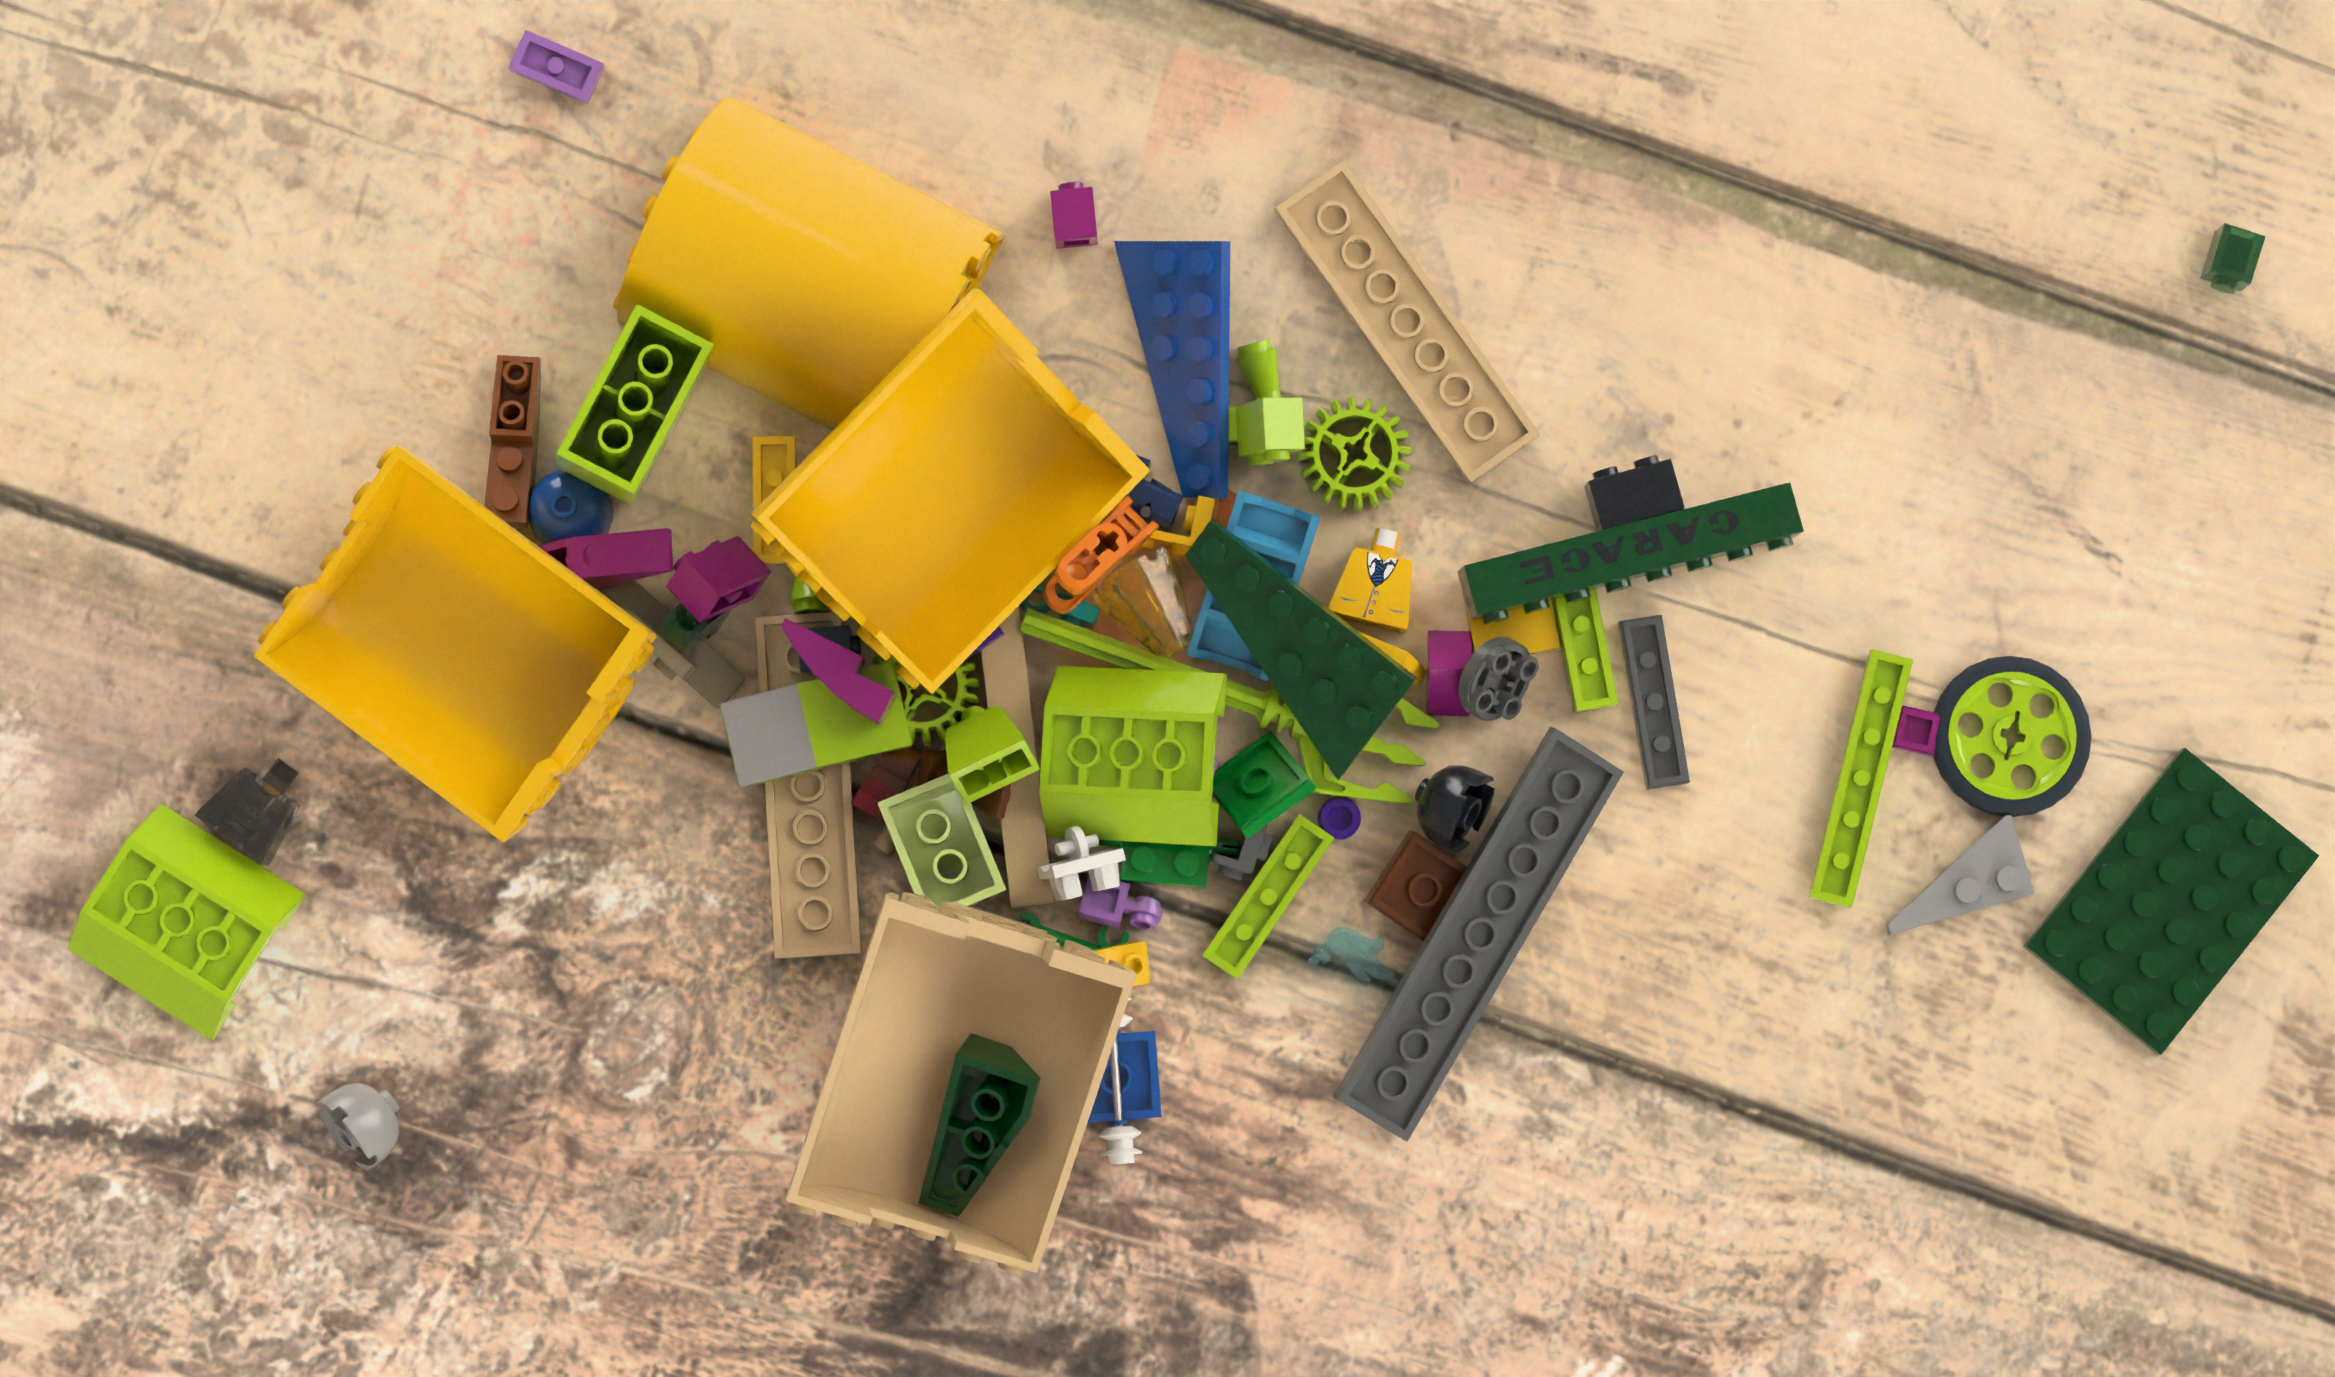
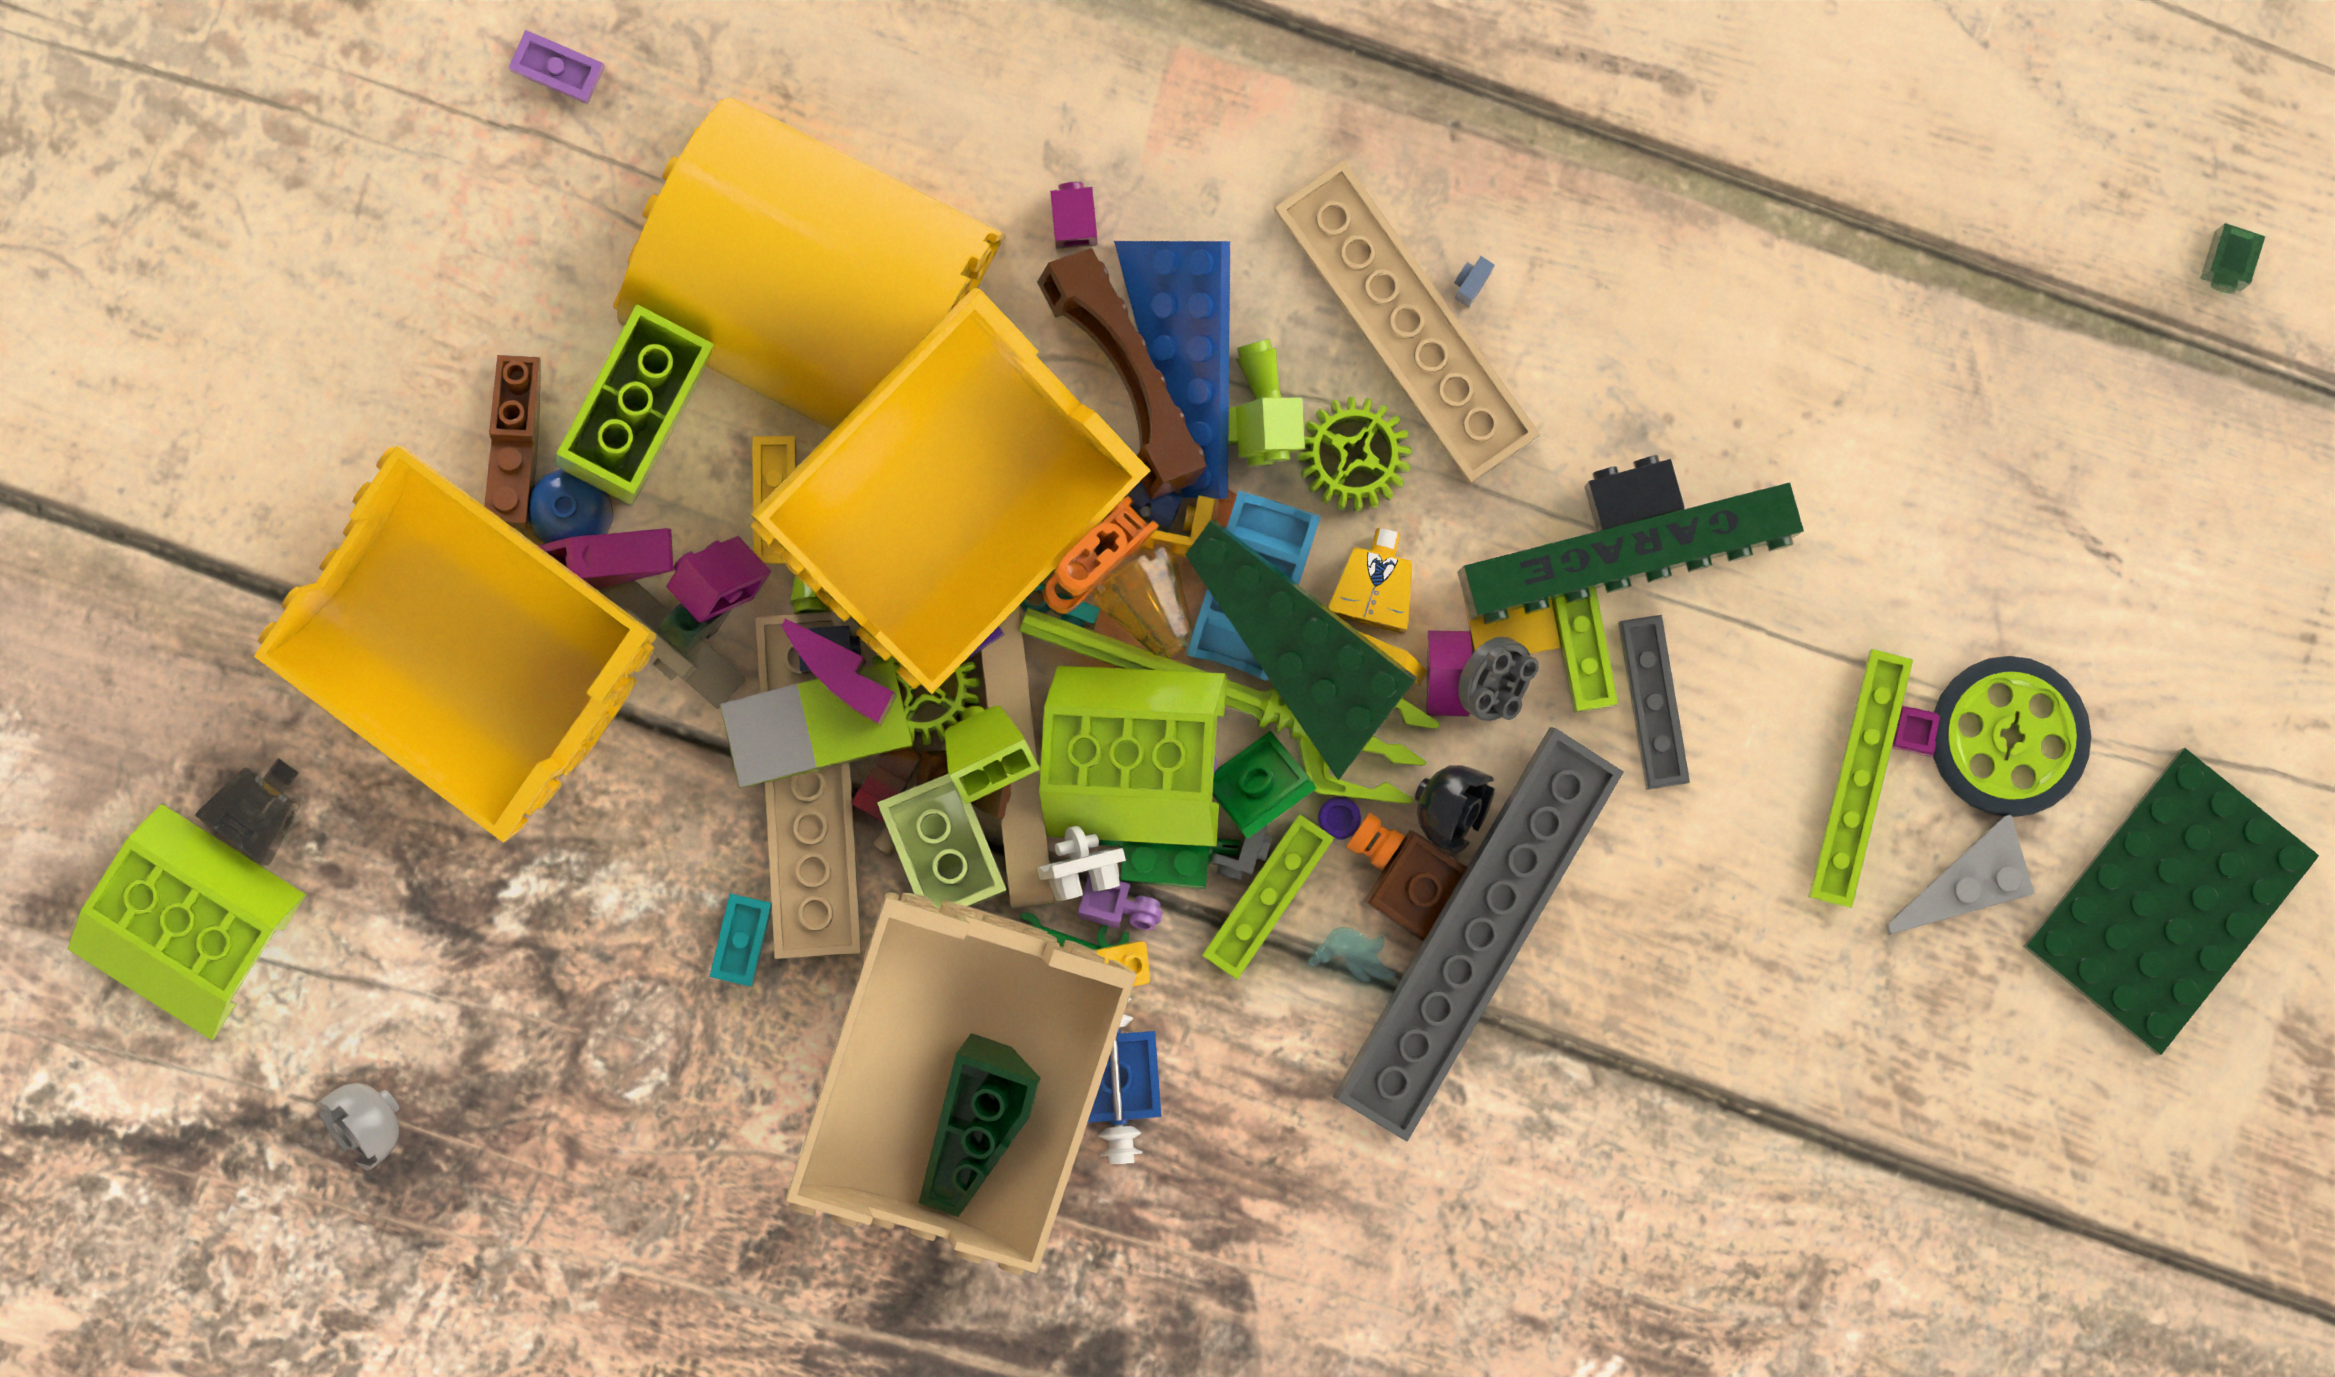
none -> teal plate [709,893,772,987]
none -> reddish brown arch [1037,248,1207,500]
none -> orange wheel [1346,812,1405,871]
none -> sand blue plate [1454,256,1495,307]

